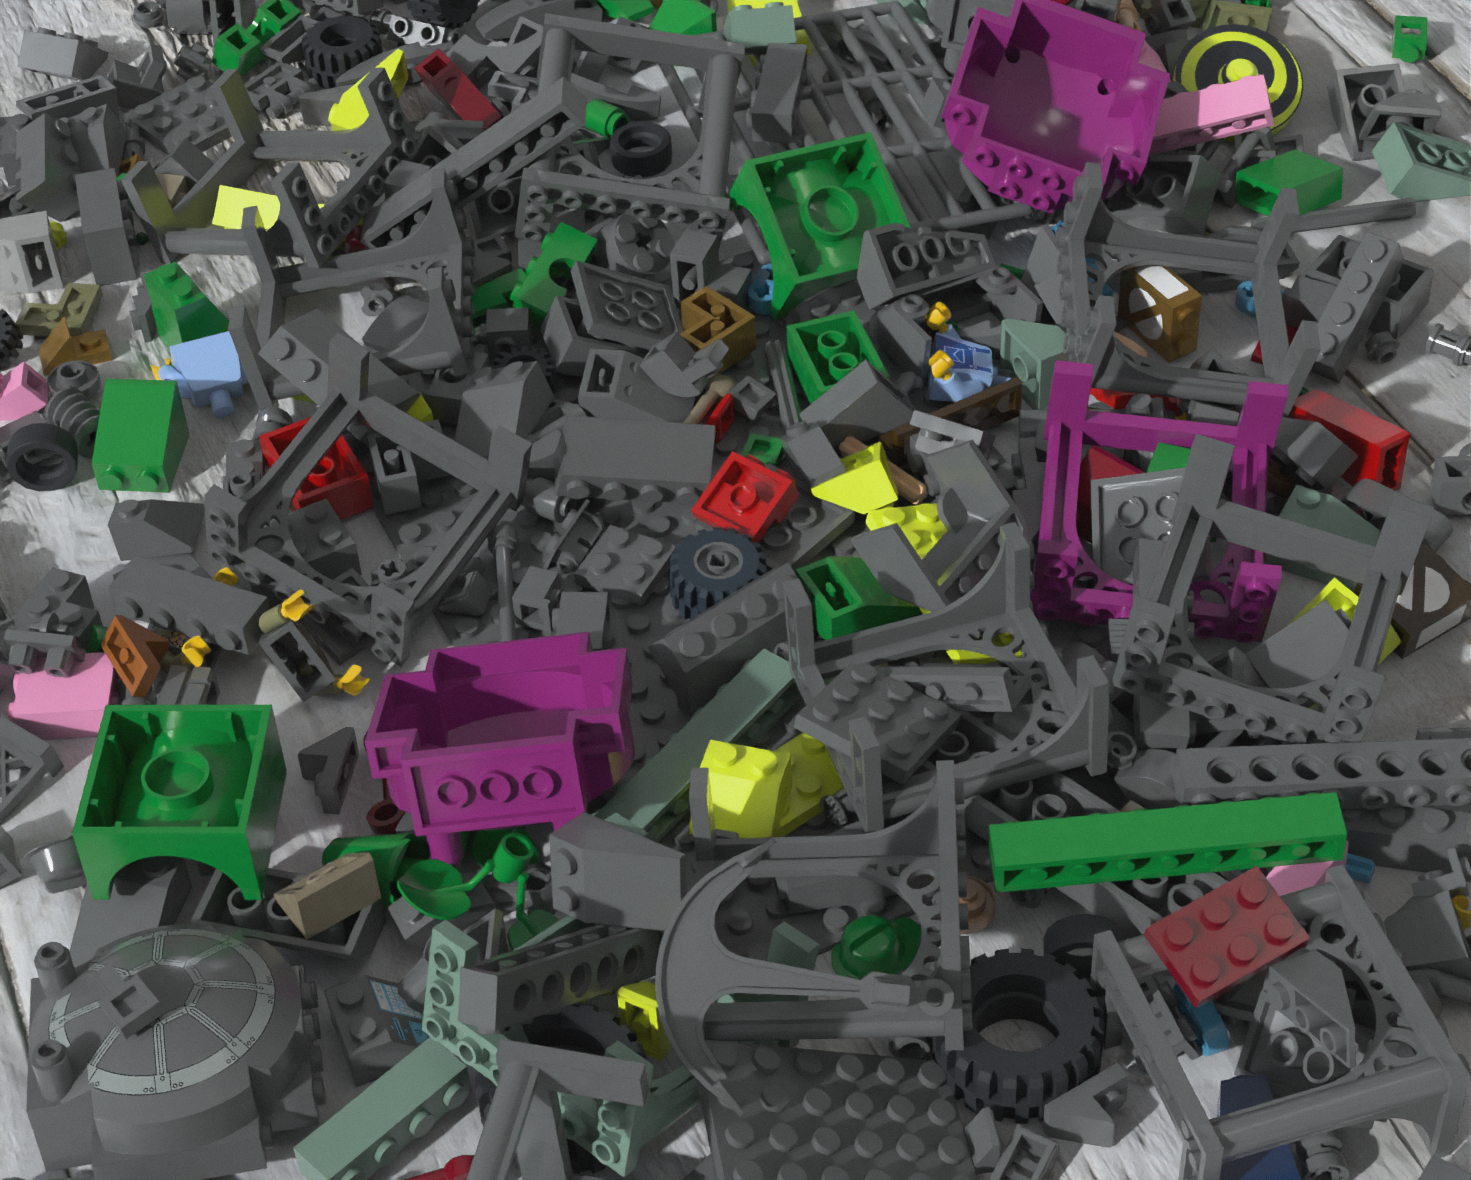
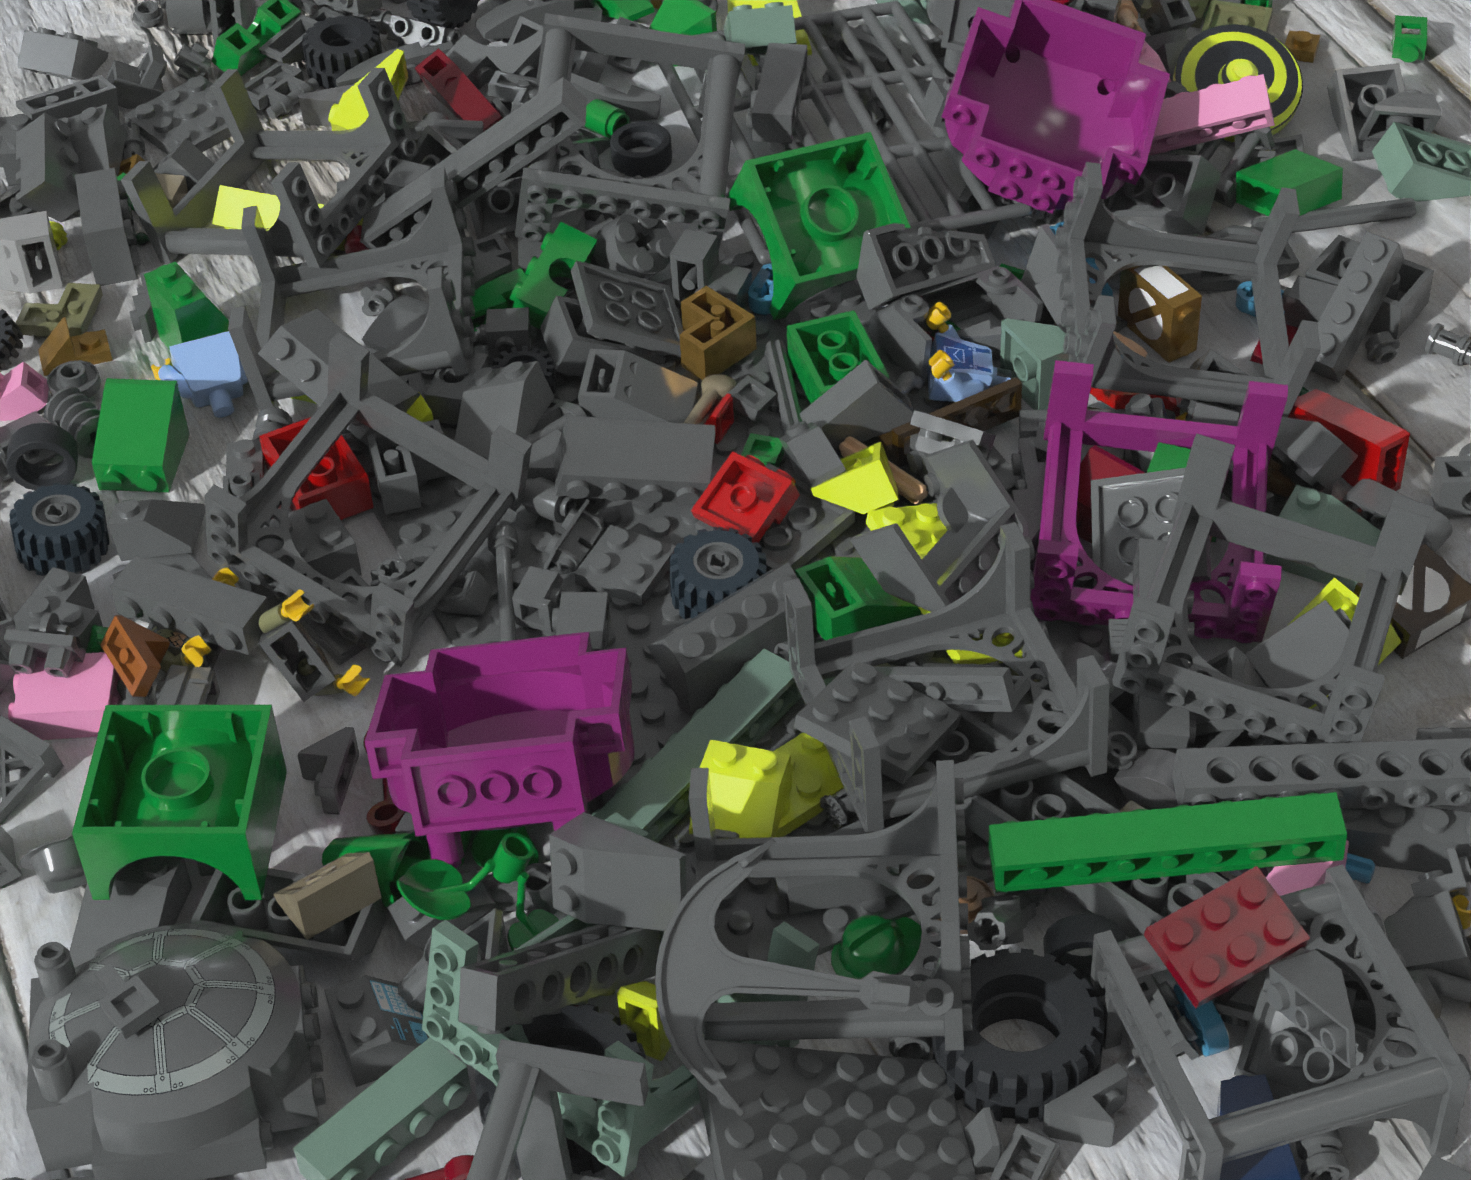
dark grey brick [640,331,729,397] -> none
none -> black wheel [9,483,110,576]
none -> dark grey piece [967,891,1036,951]
none -> pearl gold plate [1284,30,1320,63]

